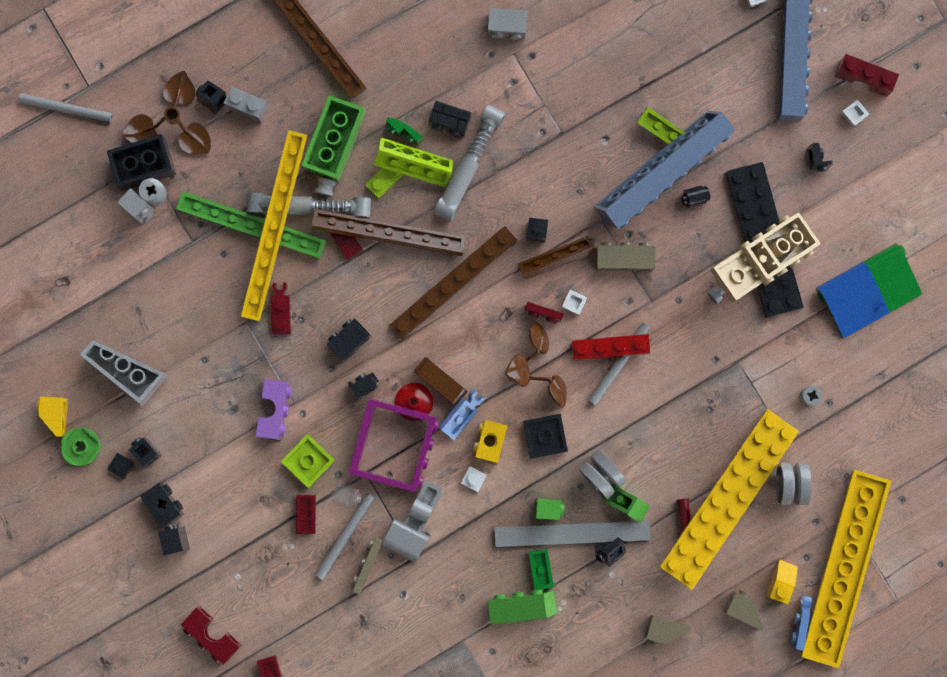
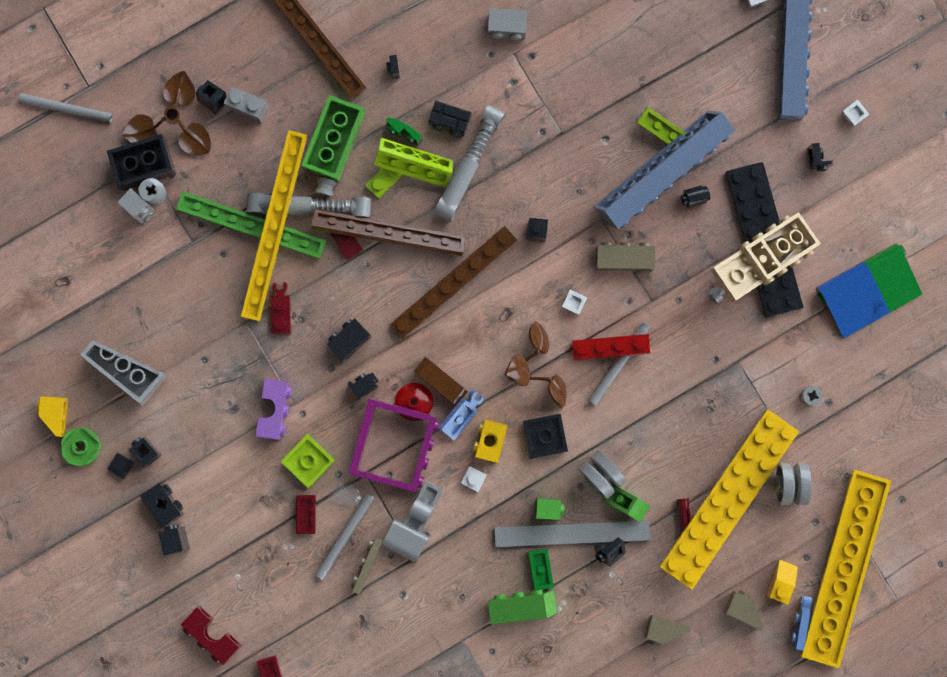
reddish brown plate [518,236,596,280] -> none
dark red plate [524,301,564,324] -> none
dark red arch [834,54,899,97] -> none
none -> black plate [386,55,400,79]

